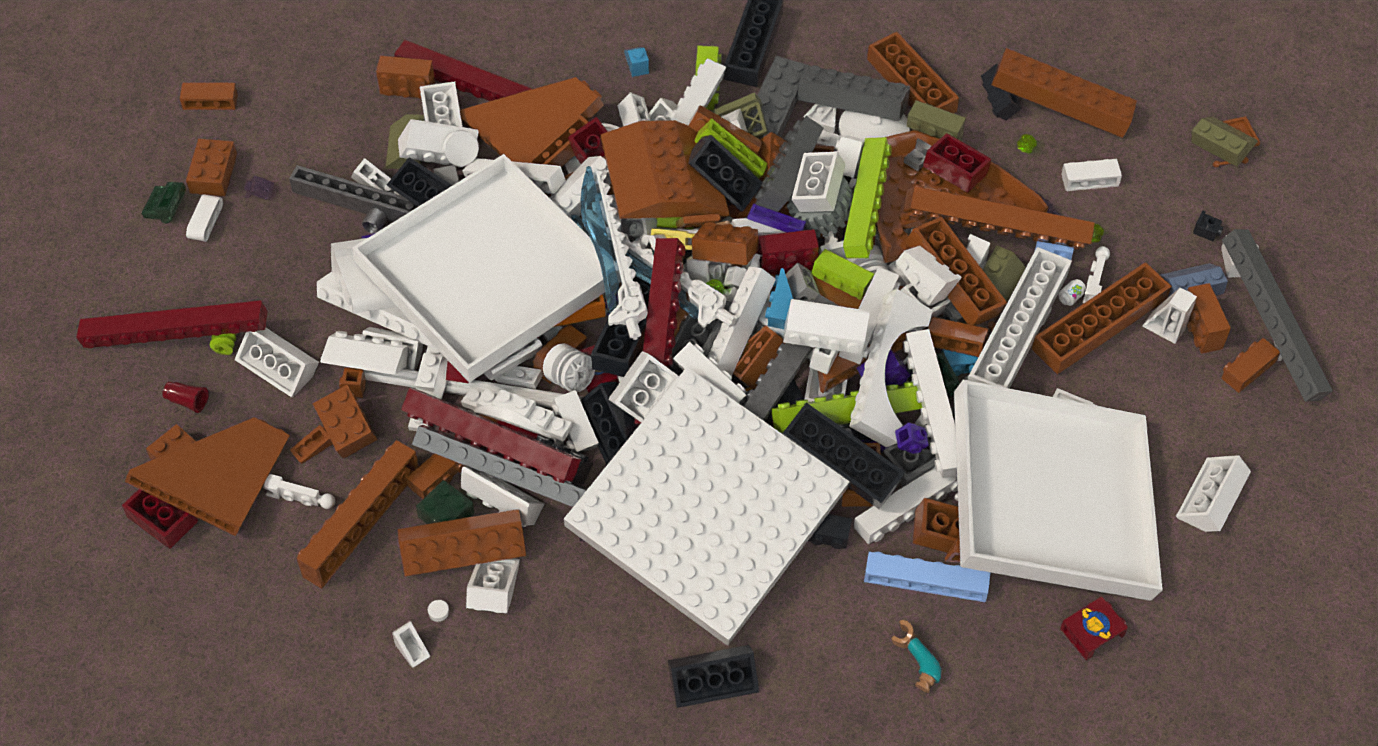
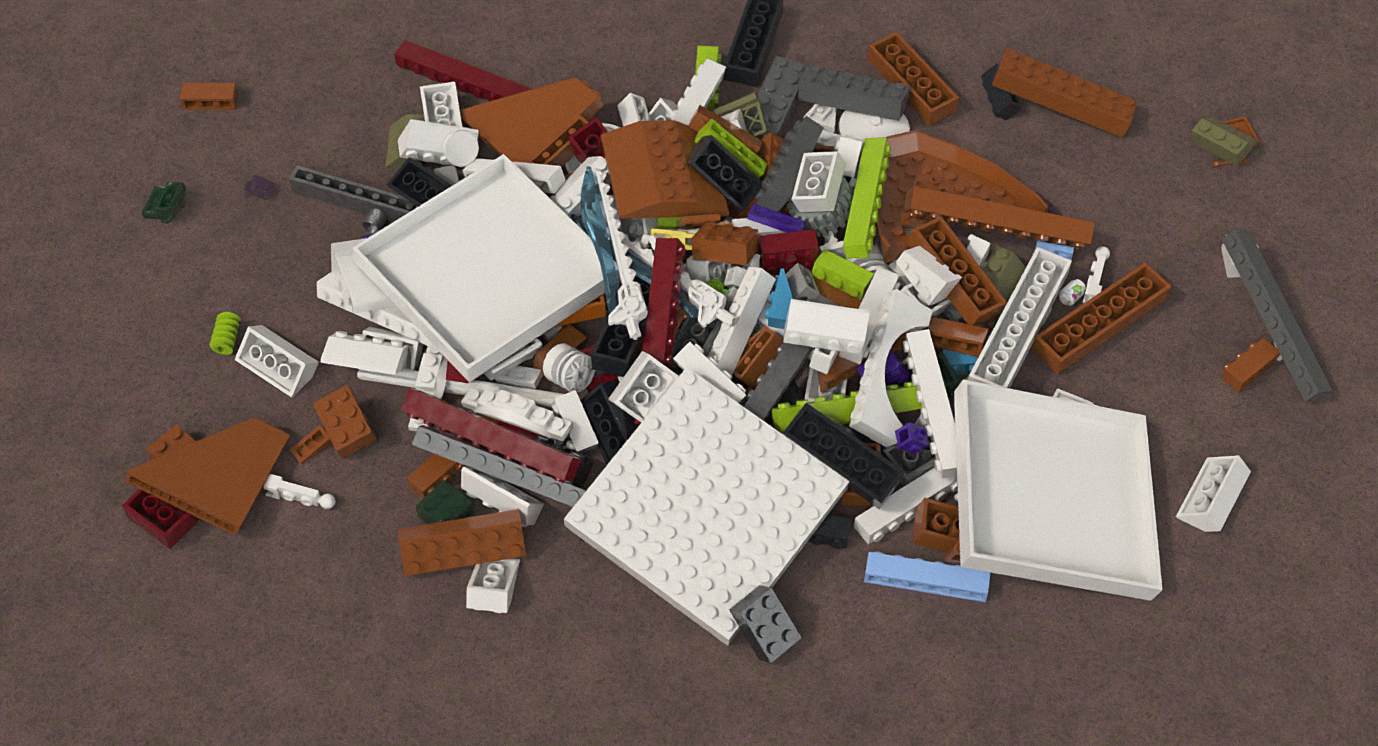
dark red brick [76,300,268,349] -> none
dark red plant [162,381,208,413] -> none
dark orange brick [186,139,237,196] -> none
white beam [186,194,223,242] -> none
dark orange brick [297,440,419,589] -> none
dark orange brick [339,368,366,398] -> none
white slope [351,158,399,195] -> none
dark orange brick [376,56,435,99] -> none
white slope [392,621,430,668] -> none
white tile [428,600,449,622] -> none
dark azure slope [624,47,649,77] -> none
black slope [667,645,759,708] -> none
piece [891,620,942,693] -> none
dark grey slope [903,138,931,171] -> none
olive slope [906,100,966,141] -> none
dark red brick [923,133,992,193] -> none
clear neon green wheel [1017,134,1037,153] -> none
dark red panel [1060,596,1128,660] -> none
white brick [1061,159,1122,191] -> none
clear neon green wheel [1091,224,1104,243] -> none
white wedge [1143,288,1197,344] -> none
sand blue slope [1160,263,1228,297] -> none
dark orange brick [1187,283,1231,354] -> none
black brick [1193,210,1224,241] -> none
none -> brick [729,585,801,663]

